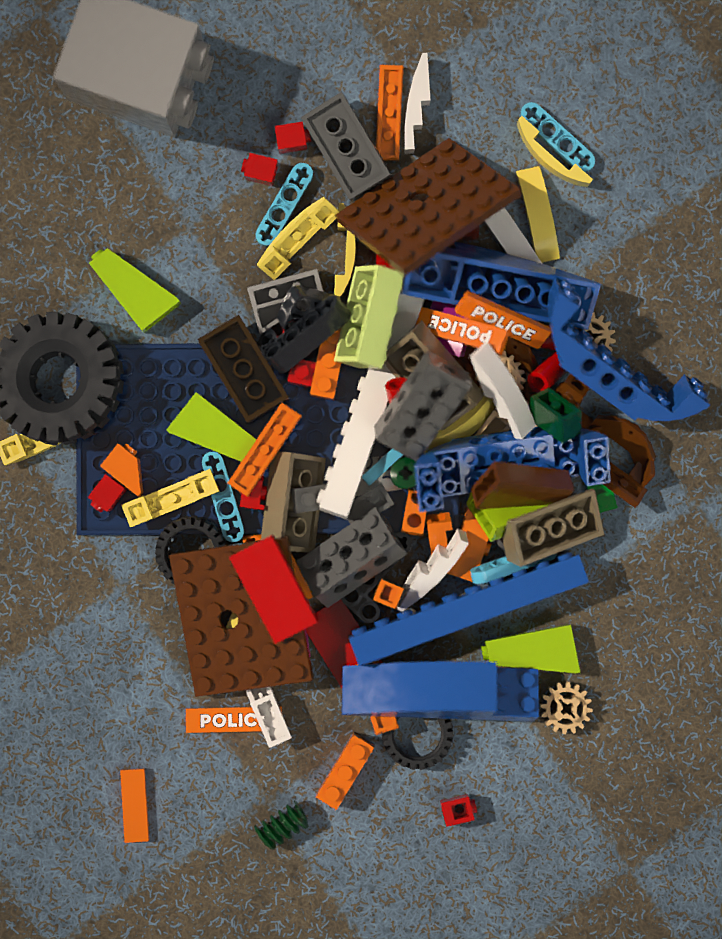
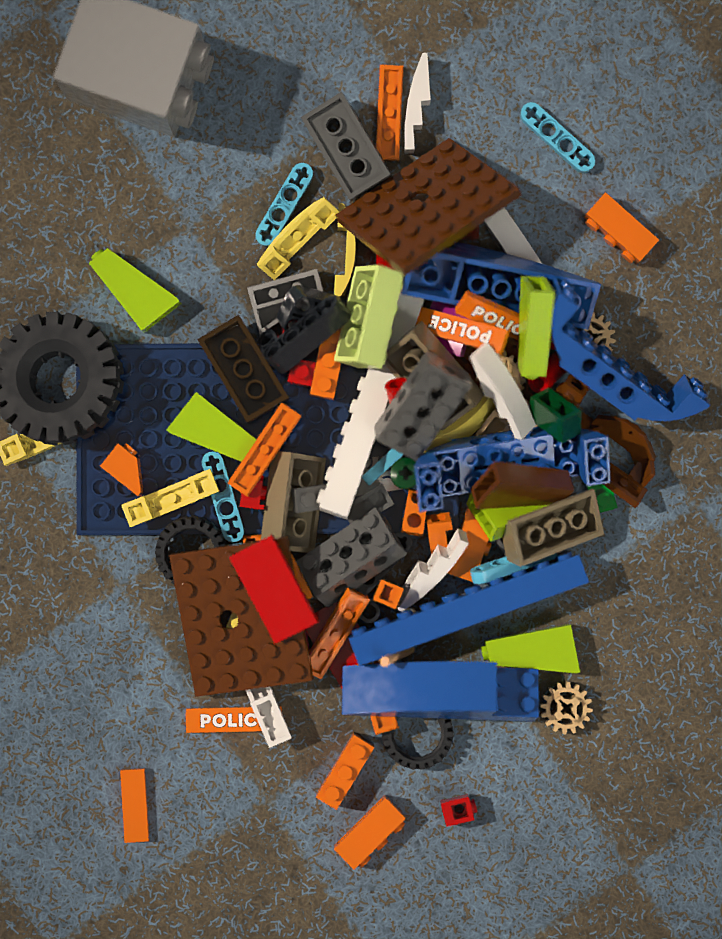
red brick [88,474,127,513] -> none
red brick [241,153,279,187] -> none
dark green piece [254,800,309,850] -> none
red brick [275,121,311,154] -> none
light yellow slope [516,166,560,263] -> none
light yellow slope [517,116,593,187] -> none
none -> orange tile [309,588,370,679]
none -> orange brick [334,795,406,870]
none -> light nougat bar [380,646,415,667]
none -> lime slope [518,276,555,379]
none -> orange brick [584,192,659,264]

